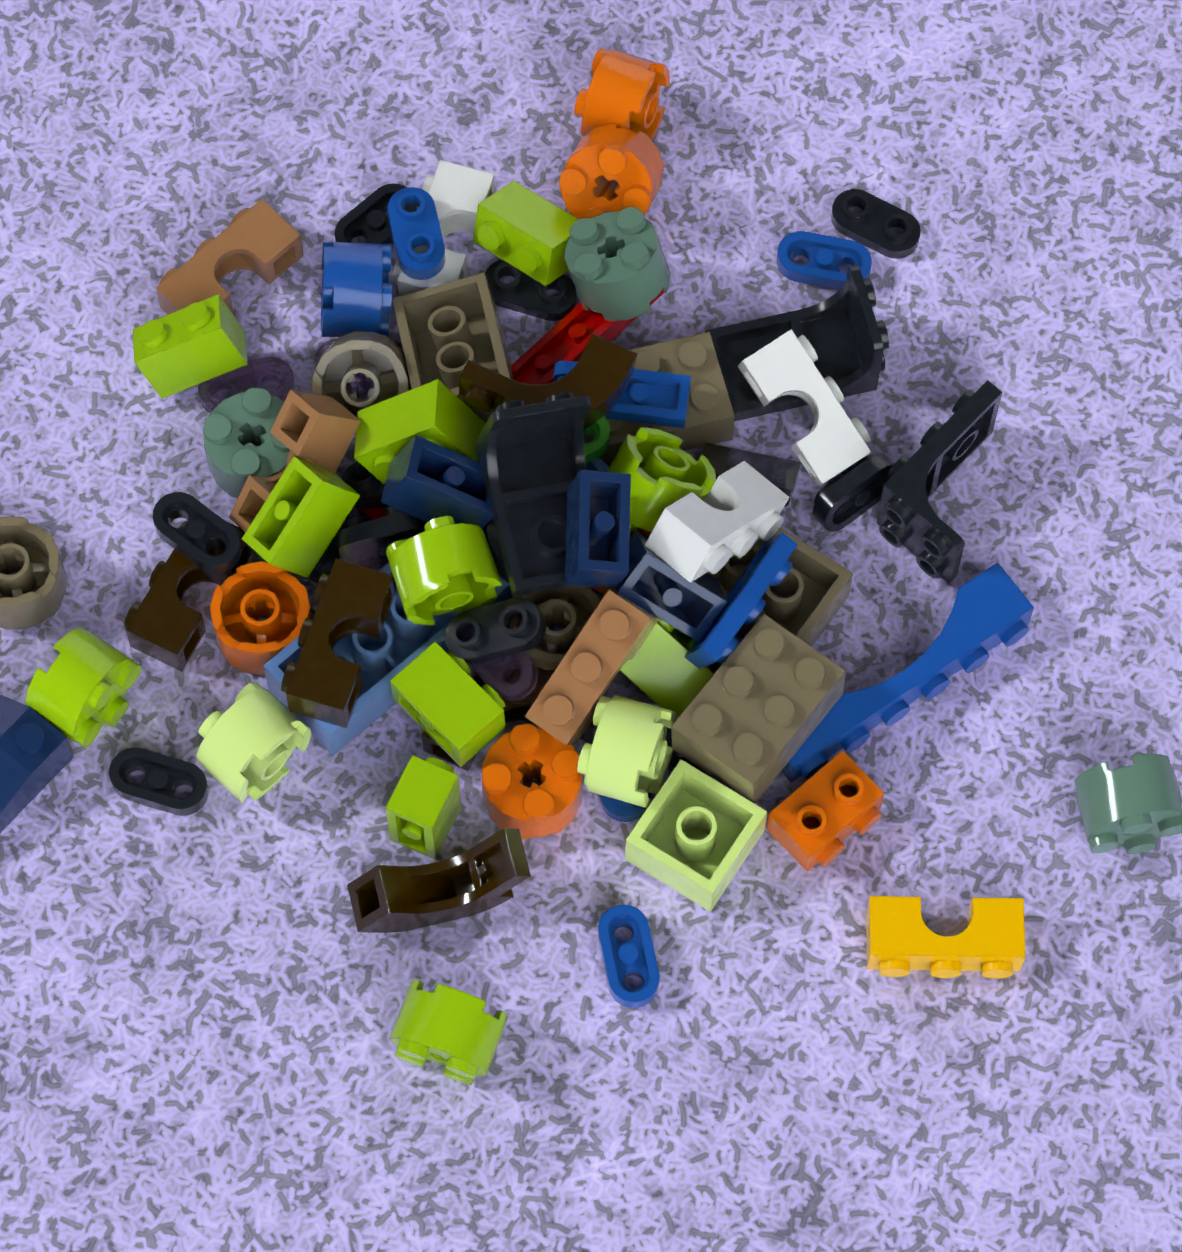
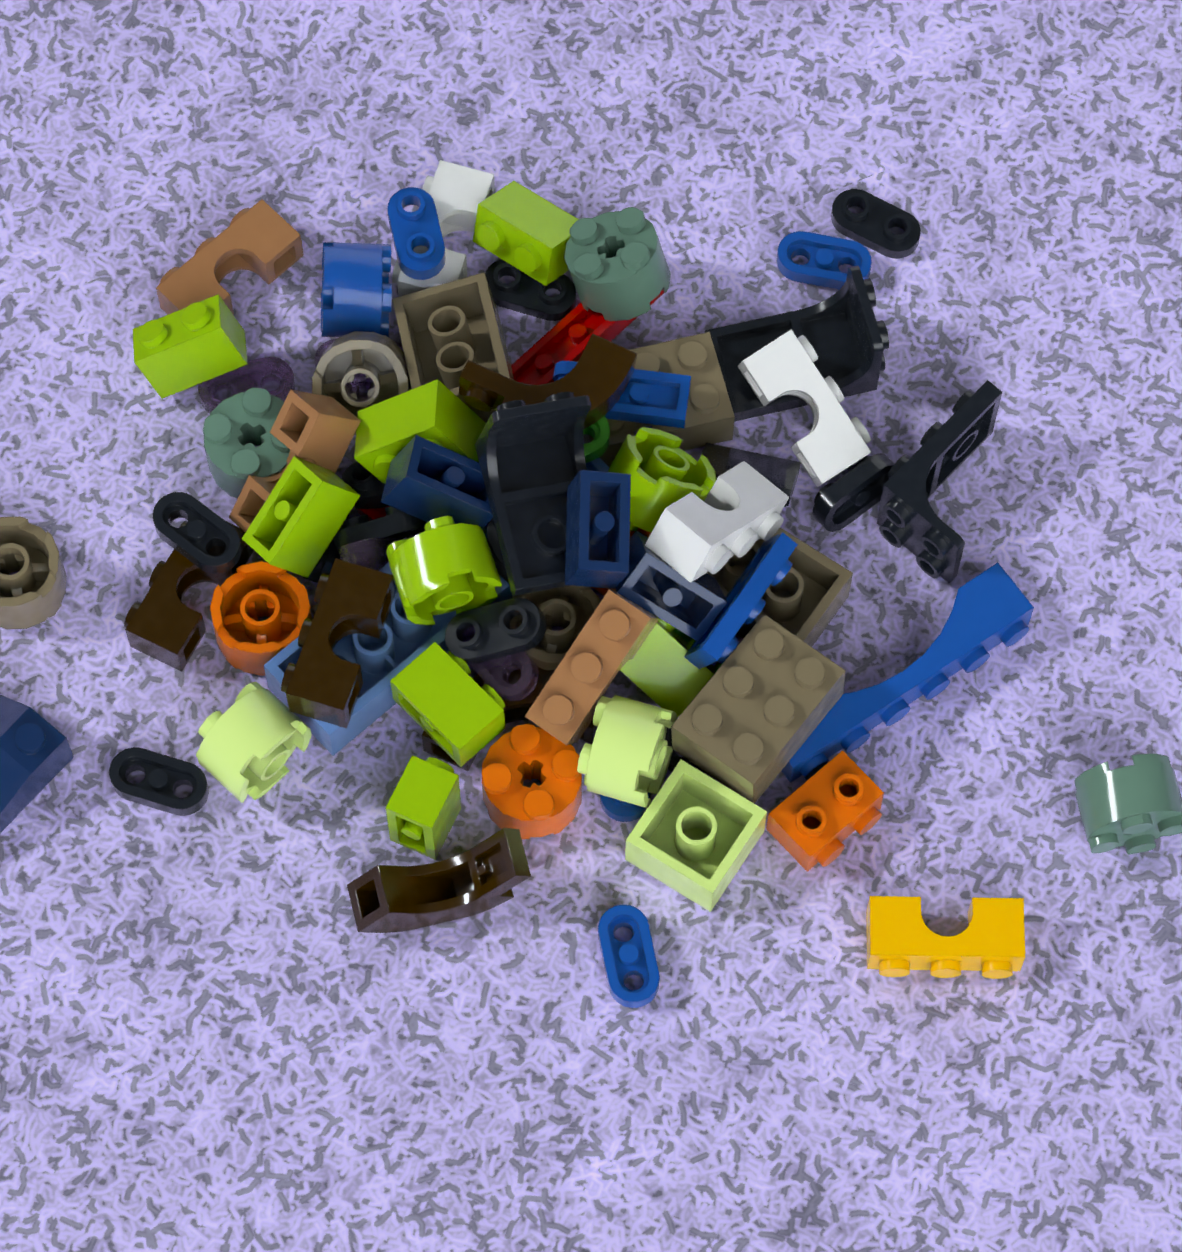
lime brick [25,627,142,748] -> none
black plate [334,183,417,244] -> none
lime brick [389,979,508,1085] -> none
orange brick [559,123,664,219] -> none
orange brick [574,48,670,140] -> none

